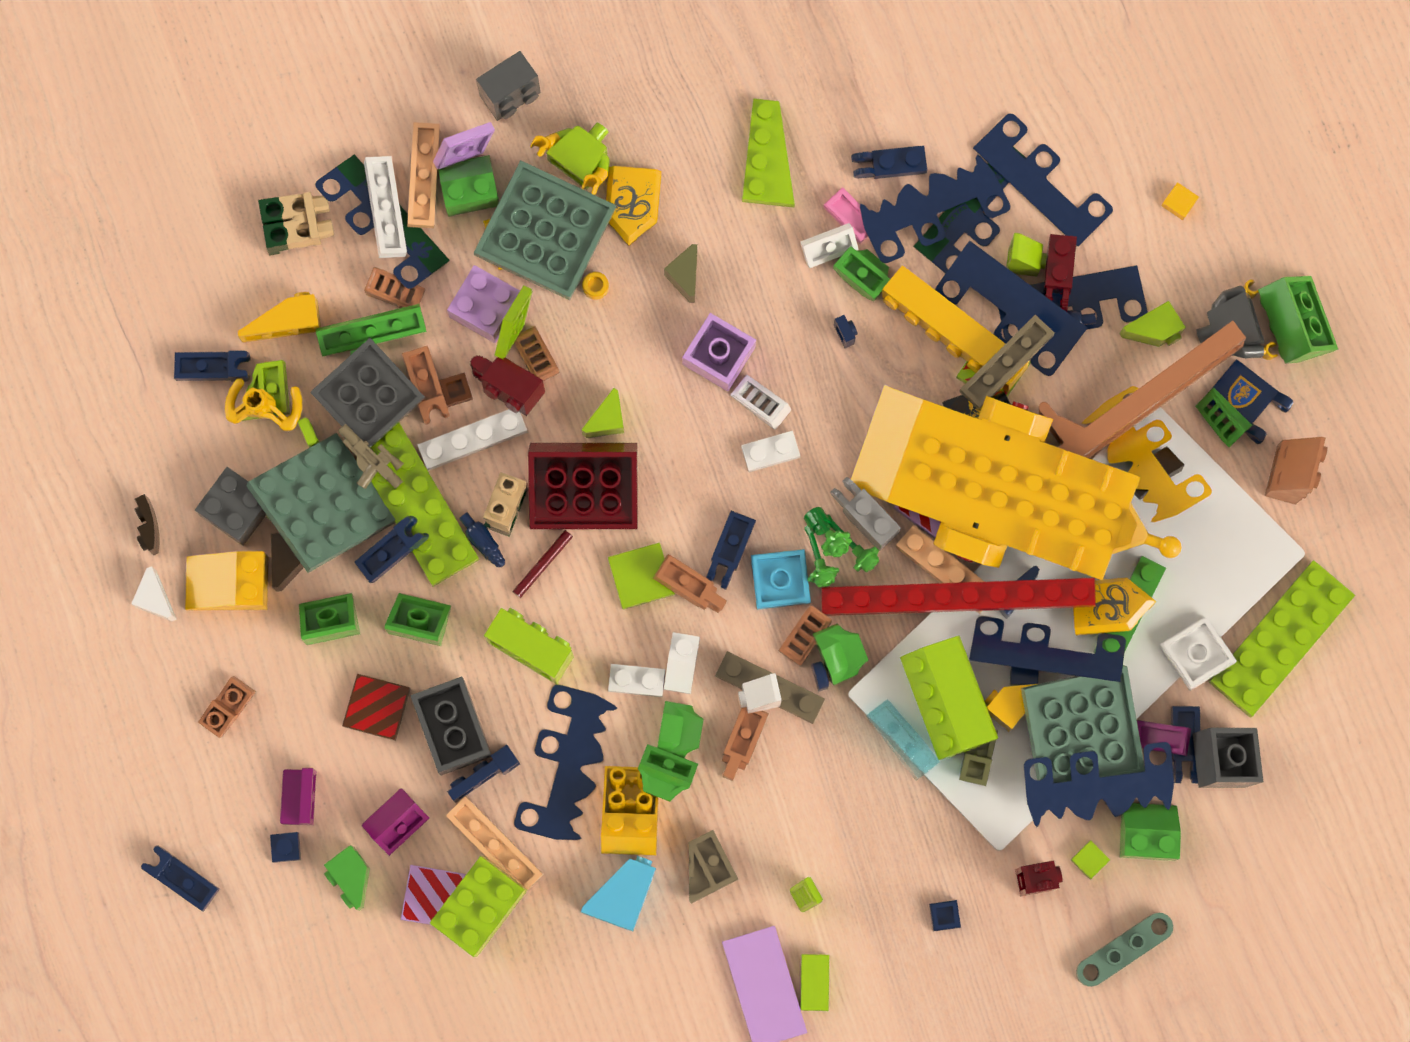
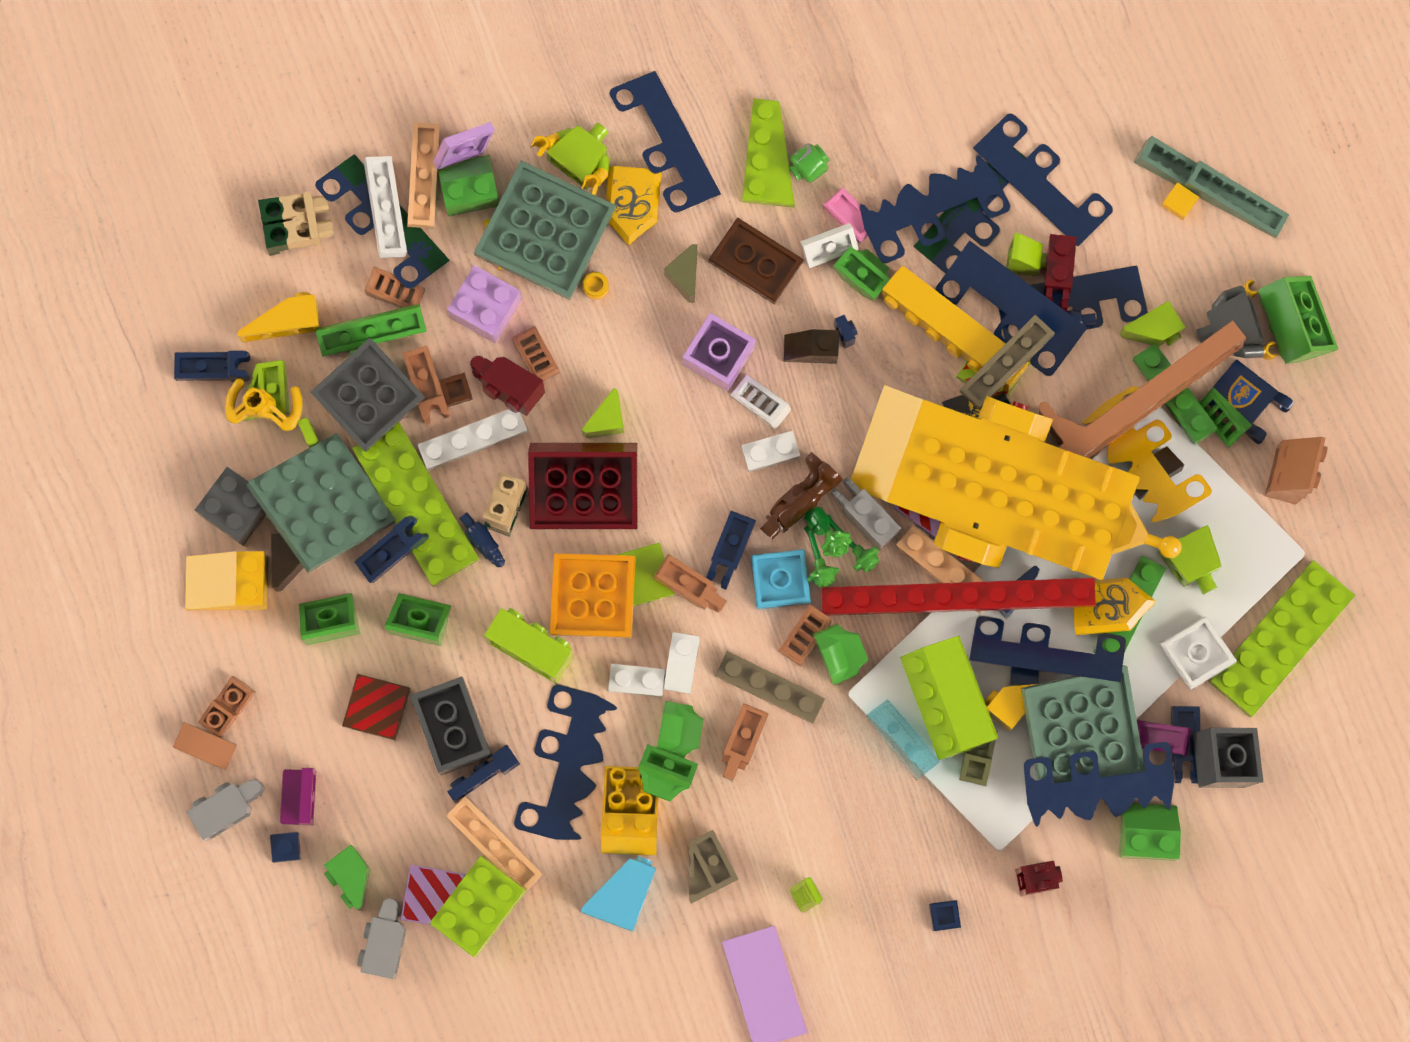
white slope [131,566,177,622] -> none
dark brown slope [134,494,160,555] -> none
dark blue plate [141,845,220,912] -> none
dark tan piece [338,423,404,489] -> none
magenta panel [362,788,429,856] -> none
dark grey brick [476,51,541,121] -> none
lime tile [494,285,533,359] -> none
dark red bar [512,530,573,598] -> none
white slope [738,673,781,714] -> none
lime tile [801,954,829,1011] -> none
dark blue tile [811,661,829,692] -> none
dark blue hinge [851,145,927,179] -> none
lime tile [1071,840,1110,879] -> none
sand green plate [1076,913,1173,987] -> none
none -> nougat slope [172,722,237,770]
none -> light grey hinge [187,779,265,842]
none -> light grey hinge [357,898,407,979]
none -> light orange plate [550,553,636,638]
none -> dark blue piece [609,71,721,213]
none -> reddish brown tile [708,217,804,305]
none -> reddish brown piece [760,452,843,540]
none -> dark brown slope [784,329,839,364]
none -> bright green head [789,143,830,183]
none -> sand green slope [1133,136,1289,238]
none -> bright green plate [1133,343,1217,445]
none -> lime torso [1158,525,1222,595]

